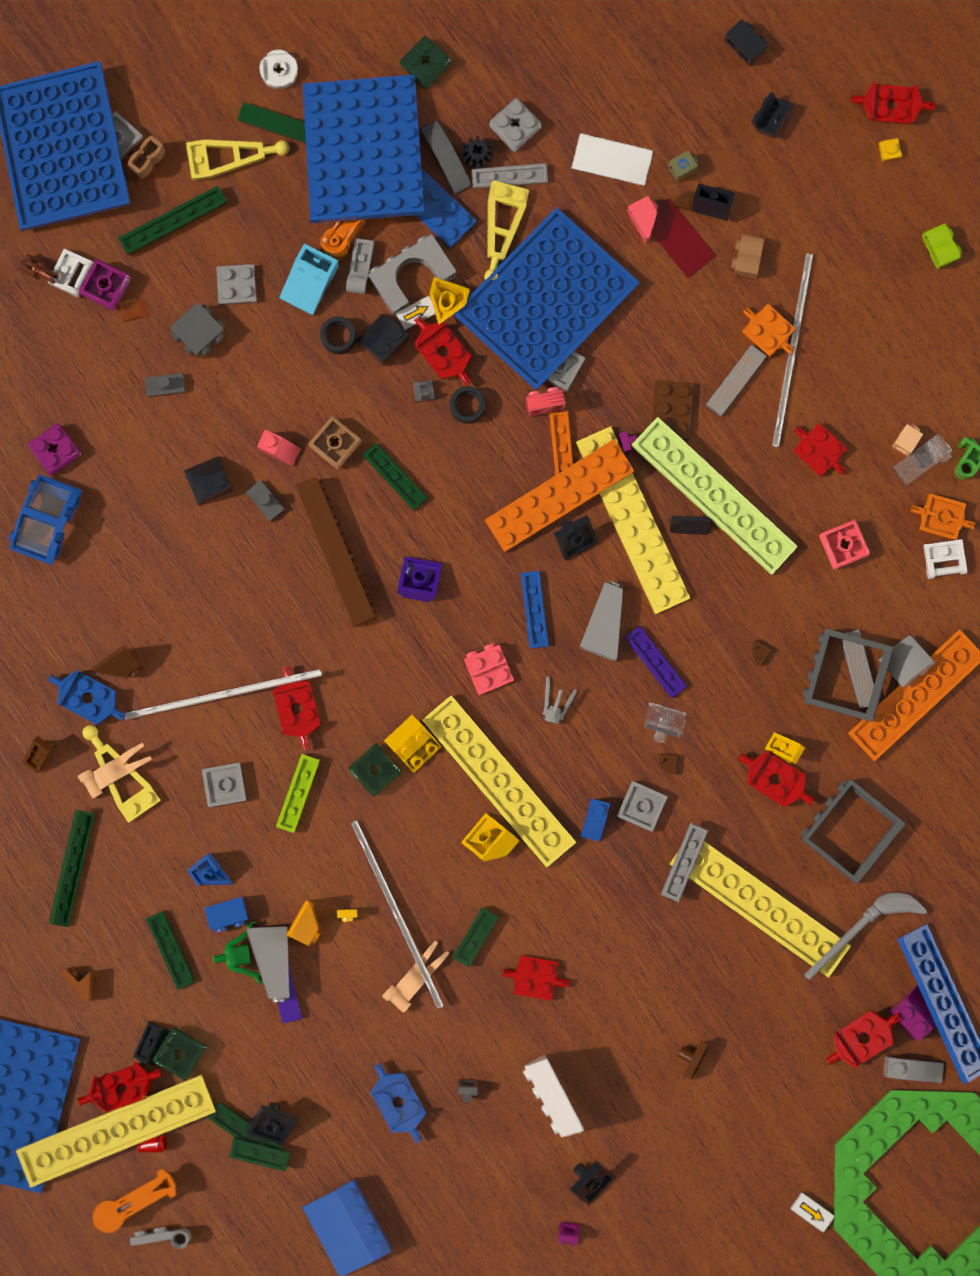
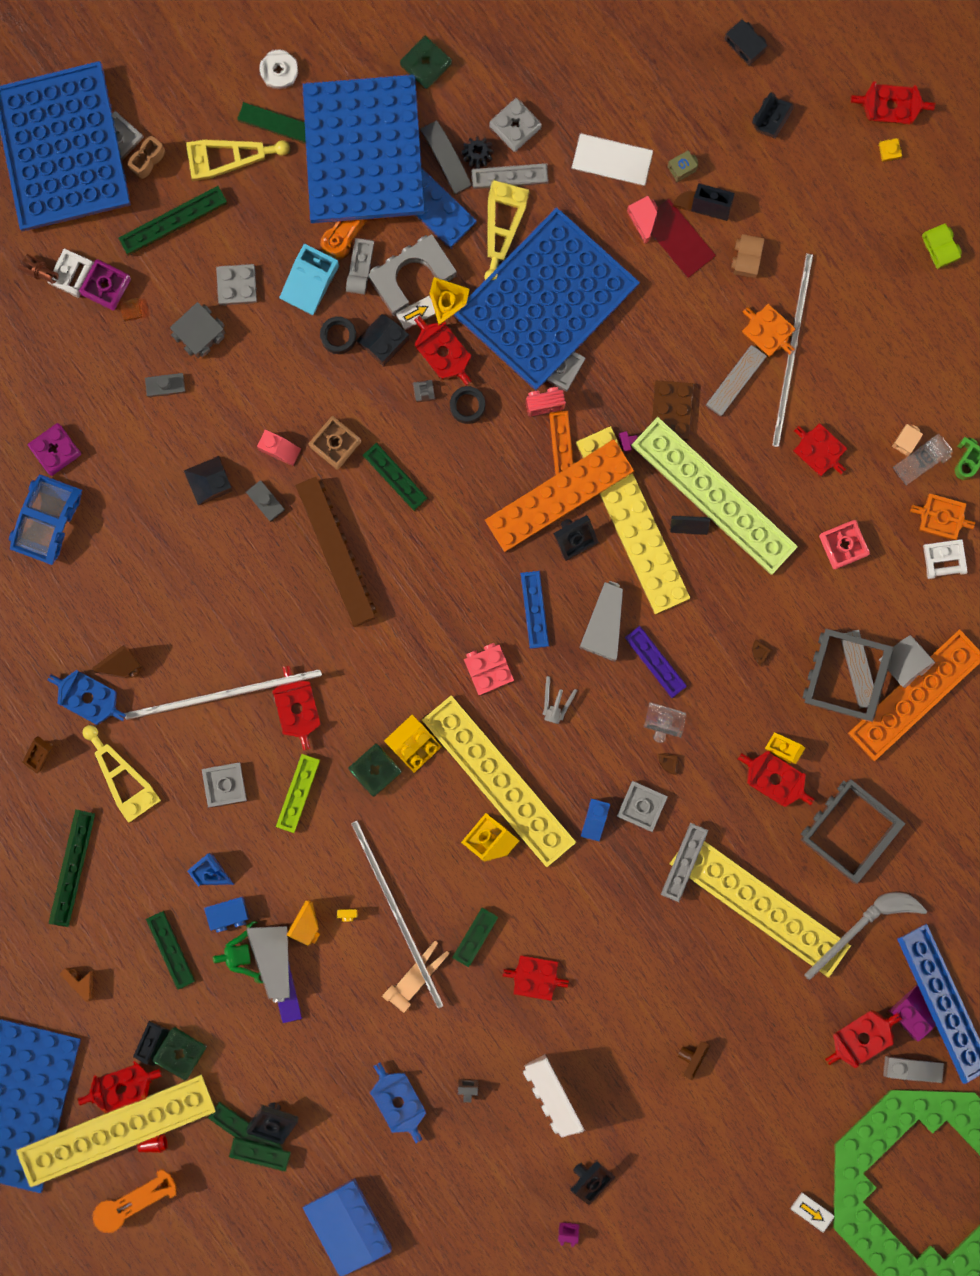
light nougat flag [78,742,152,799] -> none
light grey plate [130,1226,191,1248] -> none
dark purple slope [397,557,442,602] -> none

